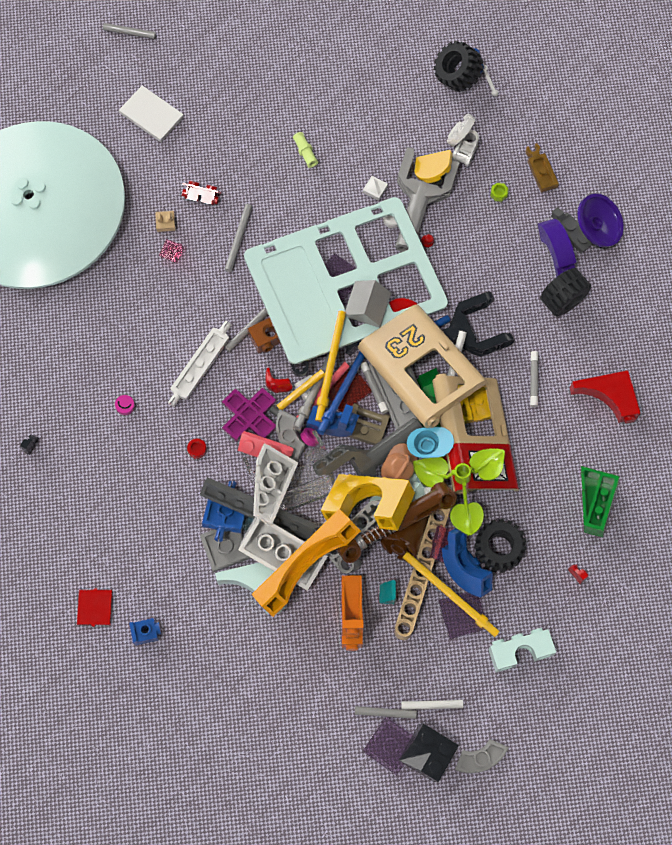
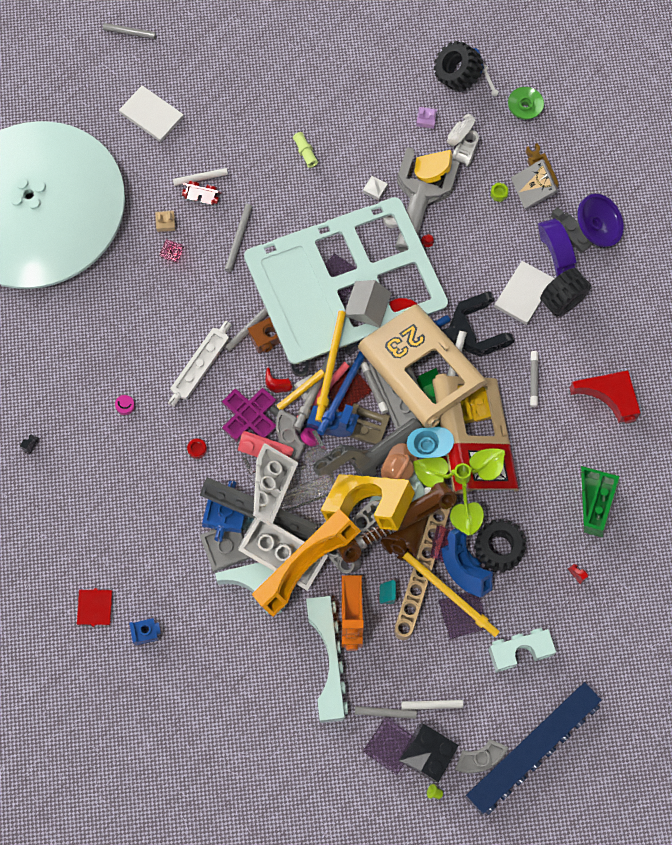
none -> white bar [173,168,228,186]
none -> light aqua arch [306,596,348,723]
none -> lavender tile [416,107,437,129]
none -> lime piece [427,784,443,799]
none -> dark blue brick [464,682,602,816]
none -> white tile [494,261,555,325]
none -> bright green dish [508,87,544,119]
none -> light grey tile [511,159,558,210]

